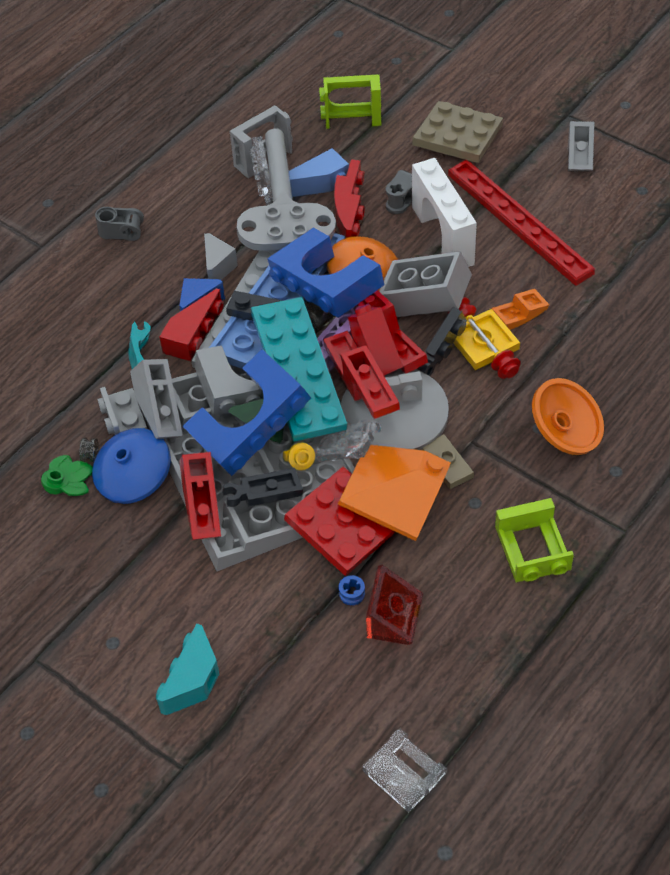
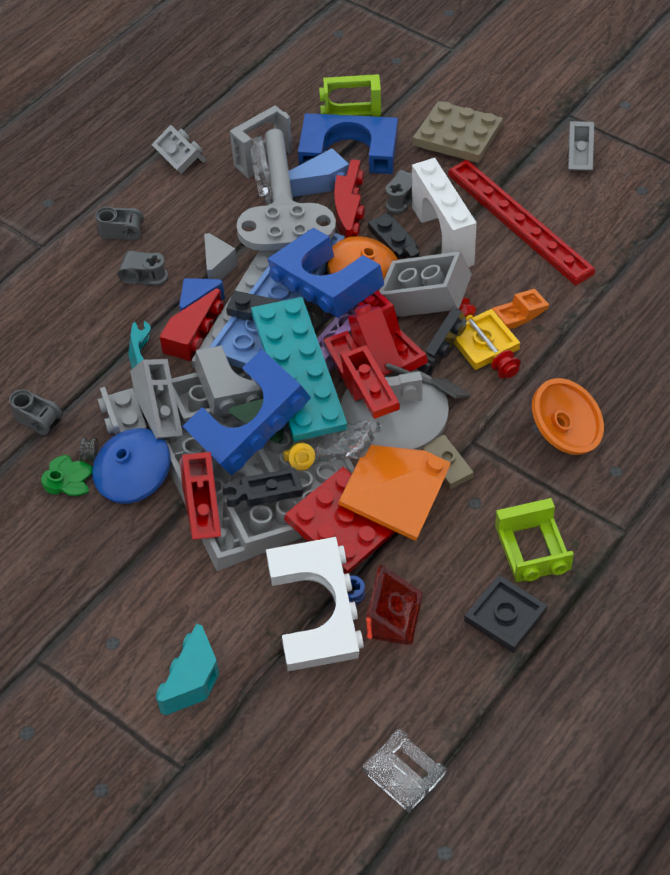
none -> dark grey piece [9,389,63,435]
none -> dark grey piece [118,251,169,286]
none -> light grey bracket [152,125,206,174]
none -> white arch [266,537,364,671]
none -> blue arch [298,113,398,174]
none -> black hinge [368,212,420,259]
none -> dark grey piece [385,363,471,398]
none -> black plate [464,575,548,653]

